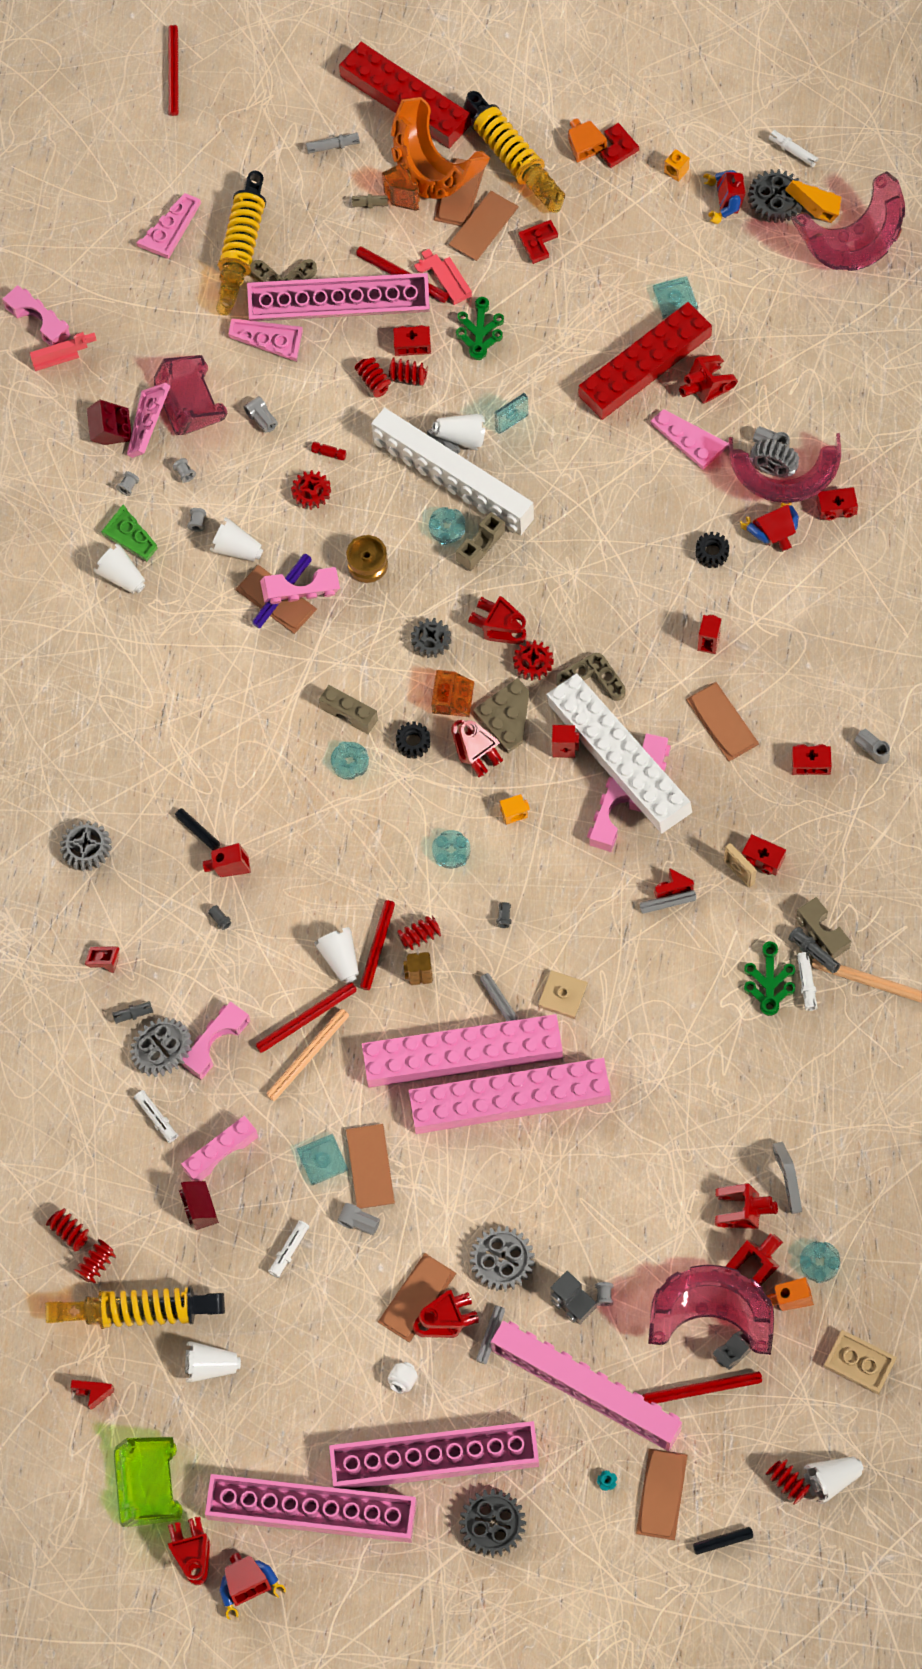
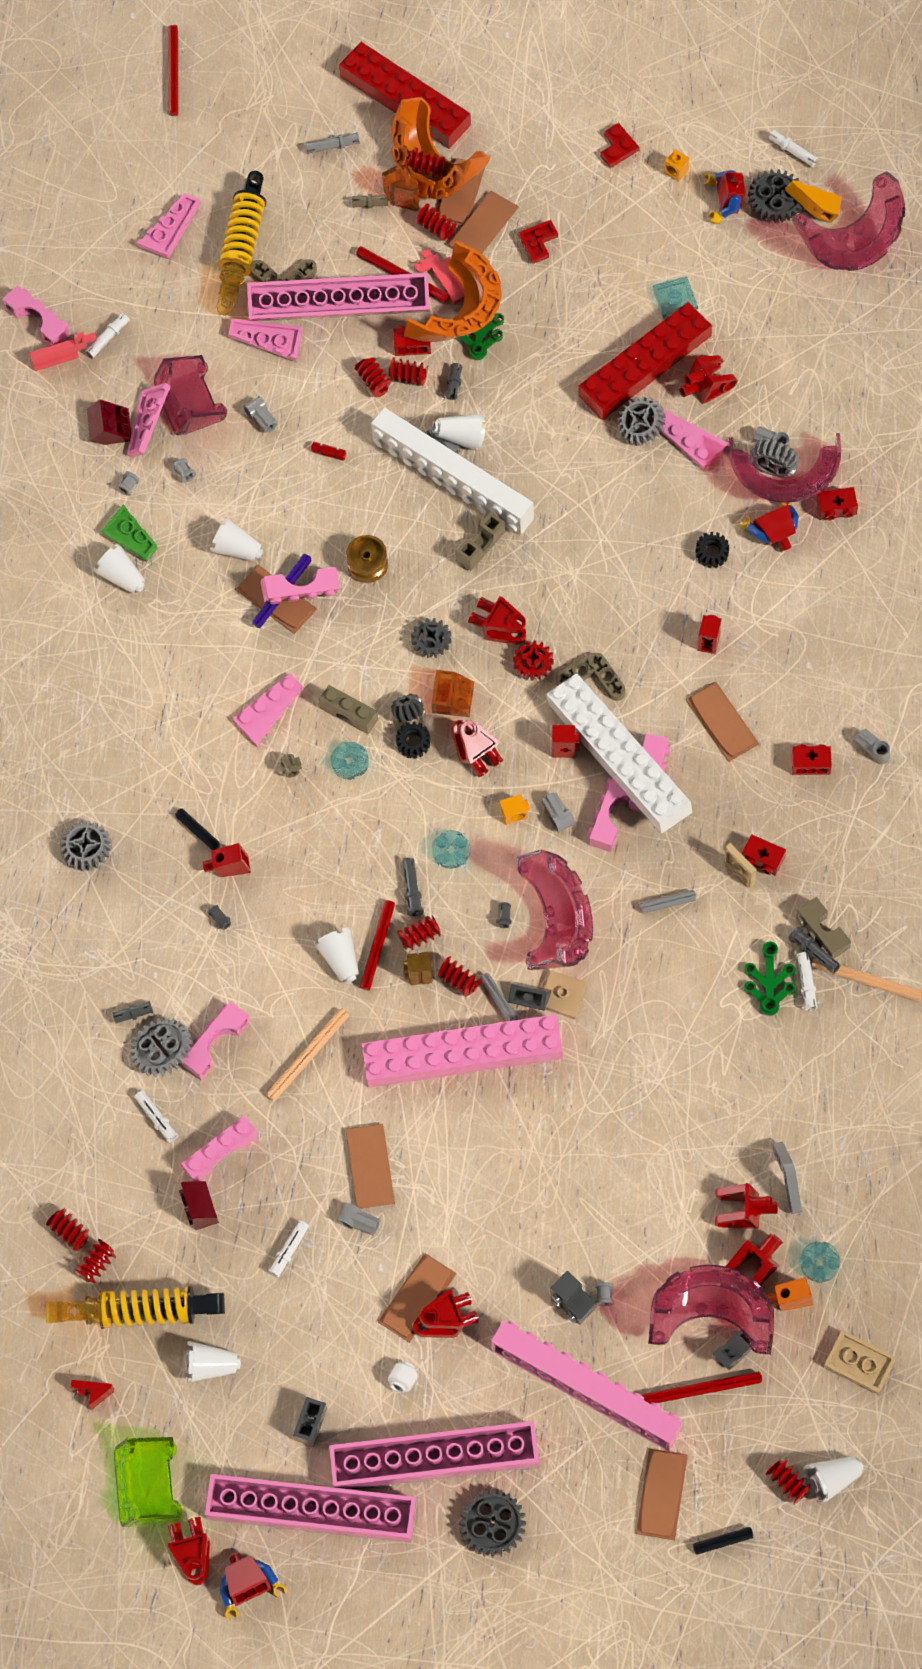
red slope [85,946,120,973] -> none
light grey bush [187,508,206,532] -> none
red axle [256,982,357,1053] -> none
red gear [291,470,331,510] -> none
clear light blue plate [296,1134,348,1186] -> none
bright pink brick [409,1058,611,1134] -> none
clear light blue plate [429,507,465,545] -> none
piece [463,91,565,213] -> none
light grey gear [470,1226,535,1292] -> none
dark tan plate [473,678,530,753] -> none
light grey axle [476,1306,505,1364] -> none
clear light blue plate [495,393,528,434] -> none
orange torso [568,118,607,163] -> none
teal plate [597,1470,617,1491] -> none
red slope [654,868,694,899] -> none
none -> white pin [85,313,130,359]
none -> bright pink wing [233,673,303,747]
none -> dark tan gear [278,754,302,778]
none -> dark grey brick [293,1397,328,1447]
none -> dark grey gear [391,693,424,723]
none -> dark grey pin [402,858,424,916]
none -> orange windscreen [404,241,502,342]
none -> red piece [405,147,445,178]
none -> red piece [417,203,457,241]
none -> red piece [438,956,482,997]
none -> dark grey pin [446,363,463,400]
none -> dark grey slope [508,982,551,1011]
none -> clear pink windscreen [517,849,593,970]
none -> light grey piece [542,793,575,832]
none -> light grey gear [617,396,666,446]

